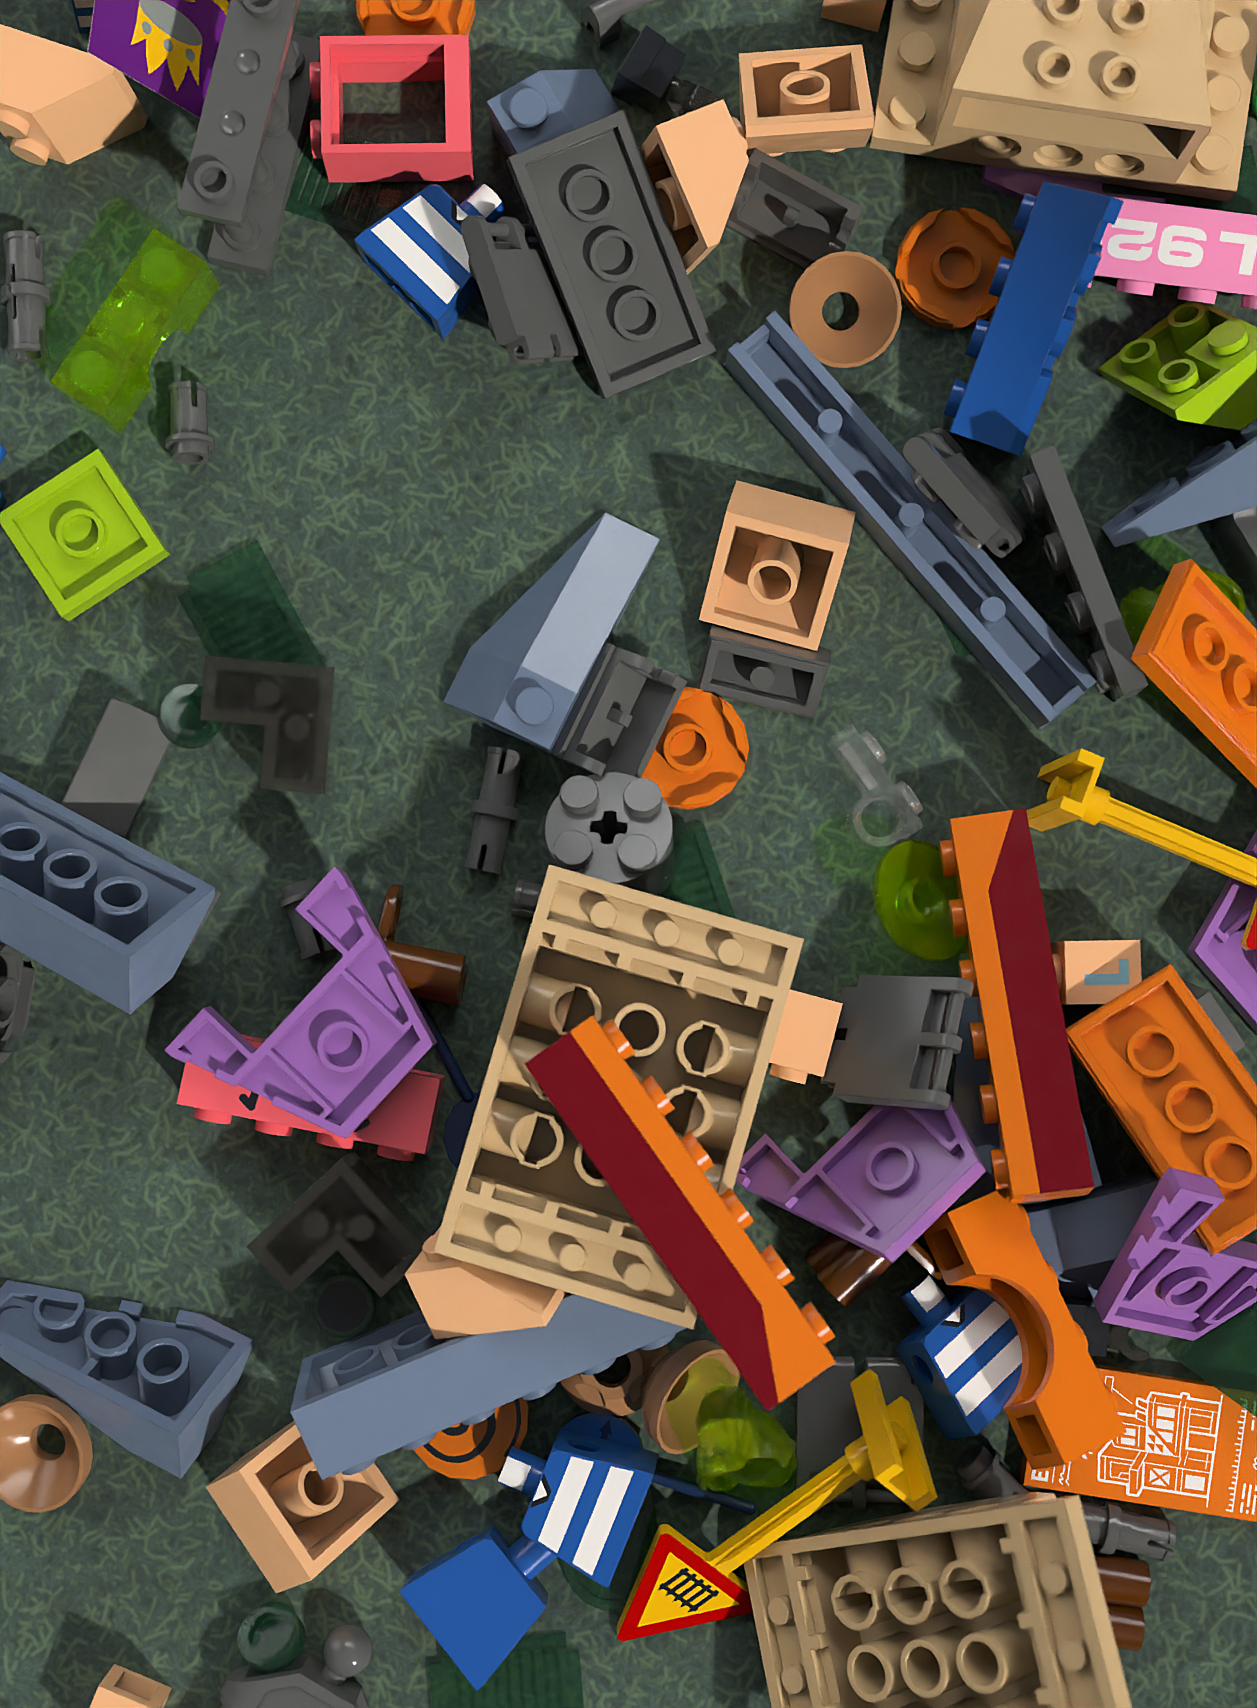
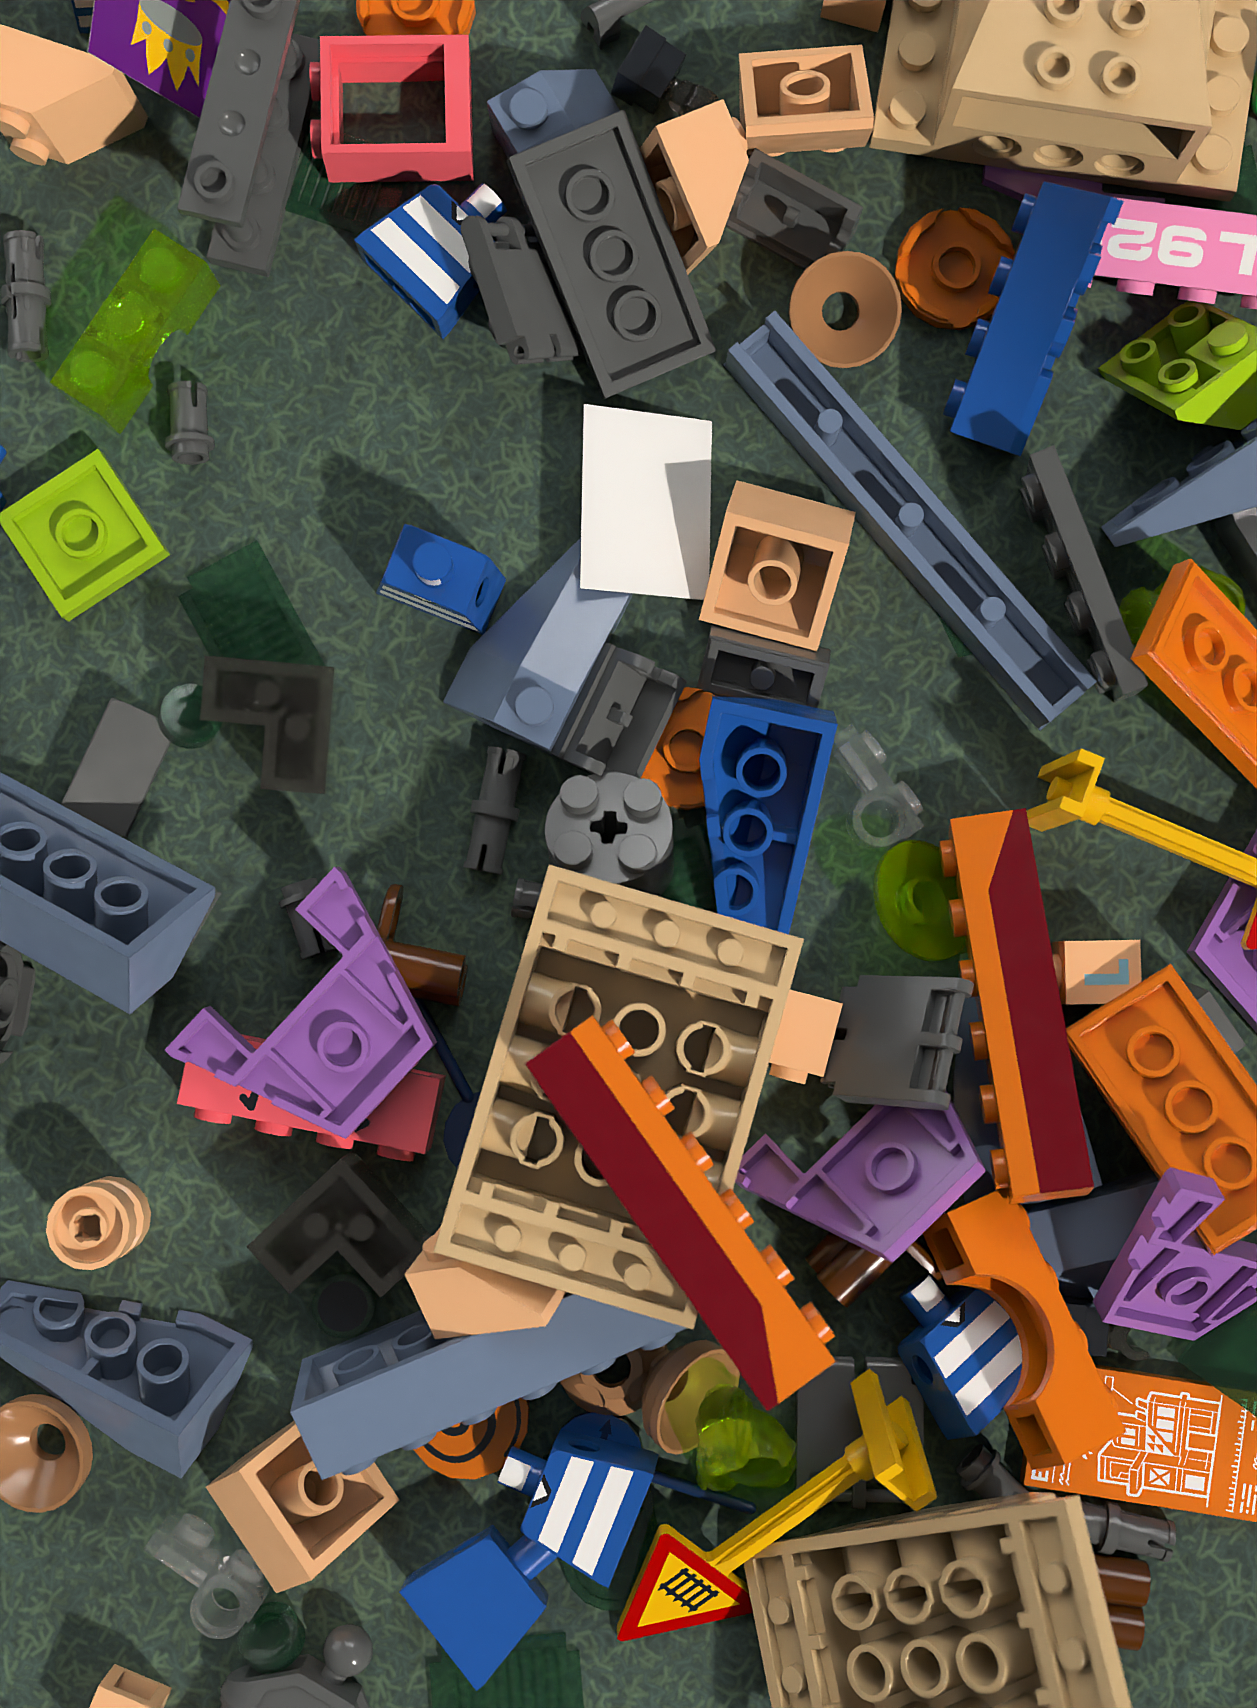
dark grey plate [903,427,1031,558] -> none
none -> light nougat wheel [46,1176,151,1270]
none -> clear plate [143,1511,272,1639]
none -> blue torso [376,524,506,635]
none -> white sticker [580,404,712,600]
none -> blue wedge [699,696,838,935]

